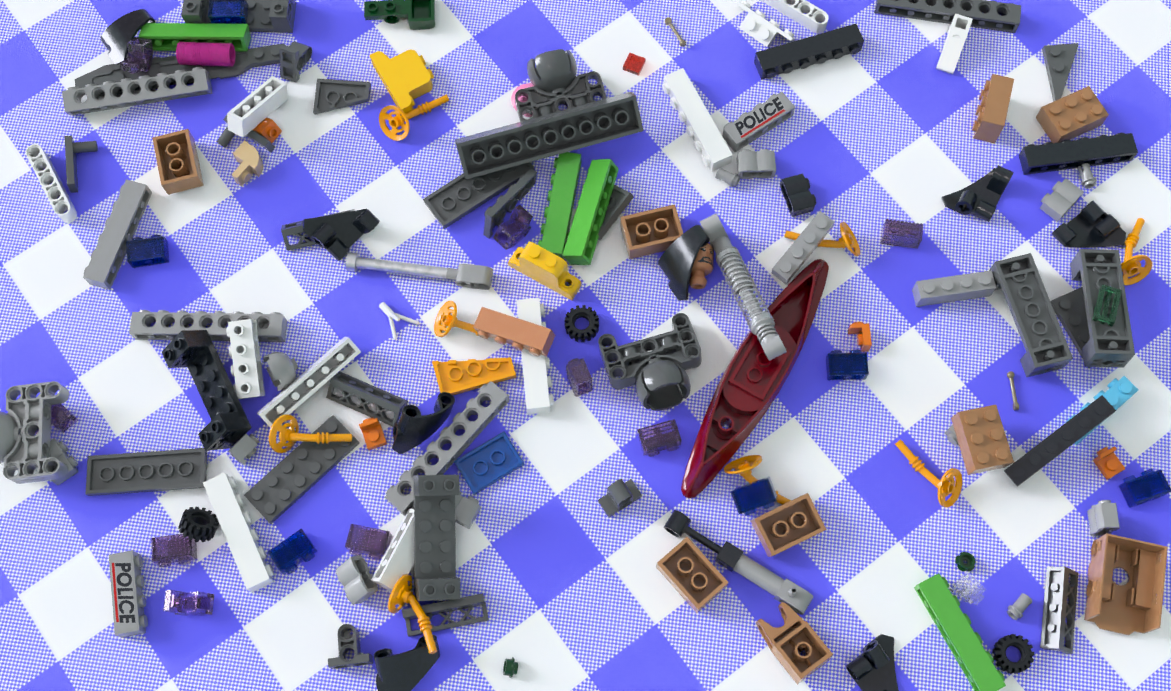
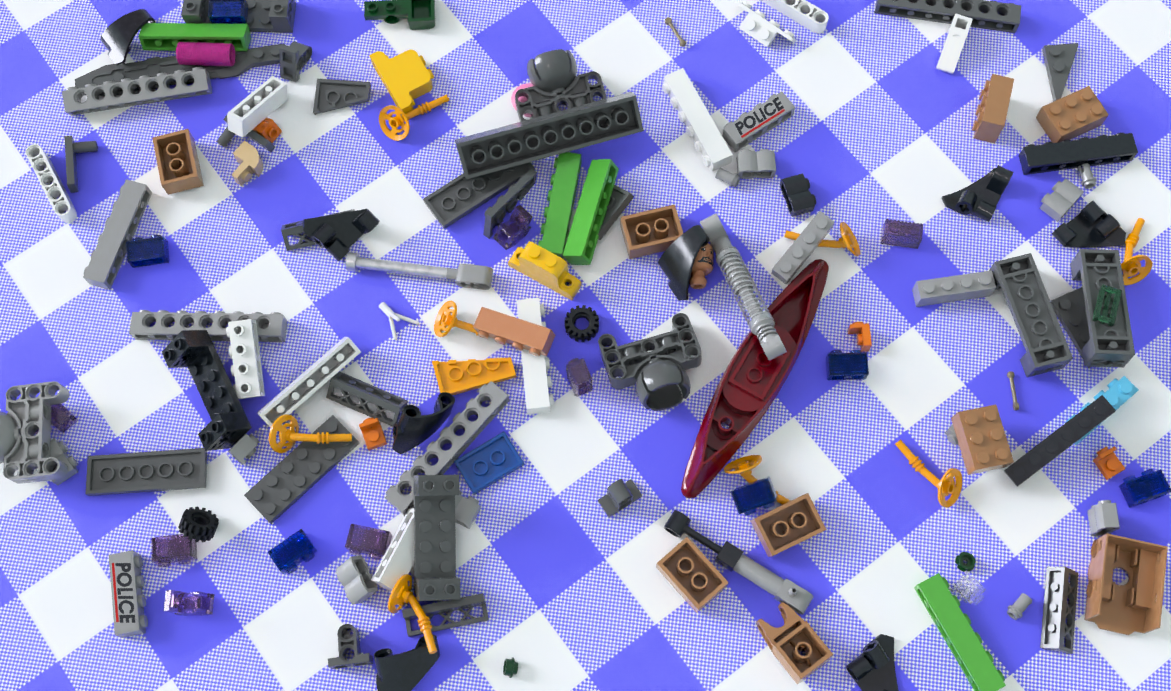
clear purple brick [120,37,153,74] -> none
white brick [203,472,274,593] -> none
light grey cylinder [263,352,298,391] -> none
clear red tile [623,53,646,76] -> none
clear purple brick [637,419,682,457] -> none
black brick [754,24,864,80] -> none
black tyre [992,634,1035,674] -> none

